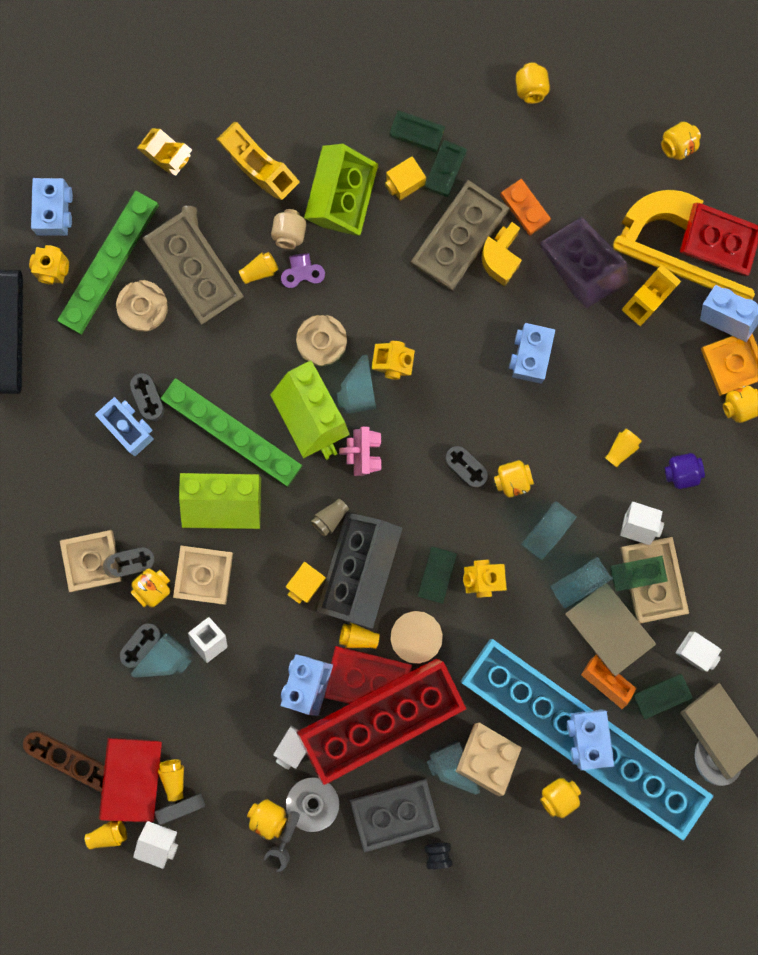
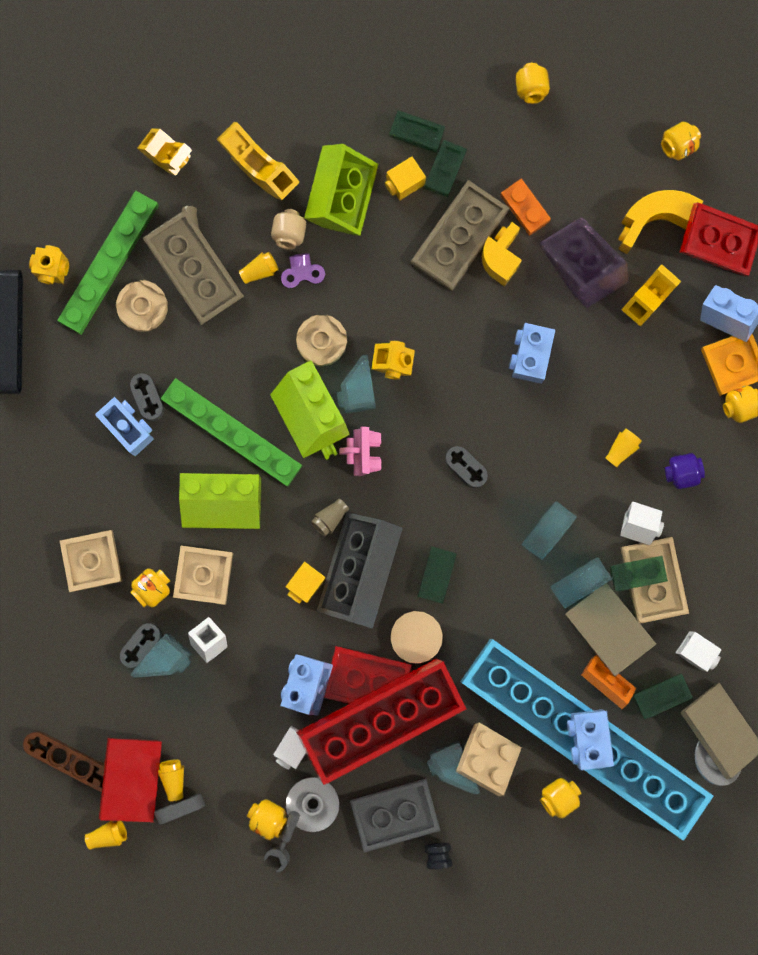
light blue brick [31,178,73,236] -> none
dark grey beam [103,547,154,578] -> none
white brick [133,821,178,868] -> none
yellow cone [339,622,379,649] -> none
yellow brick [463,560,506,598] -> none
yellow head [494,460,534,497] -> none
yellow axle [613,236,755,300] -> none

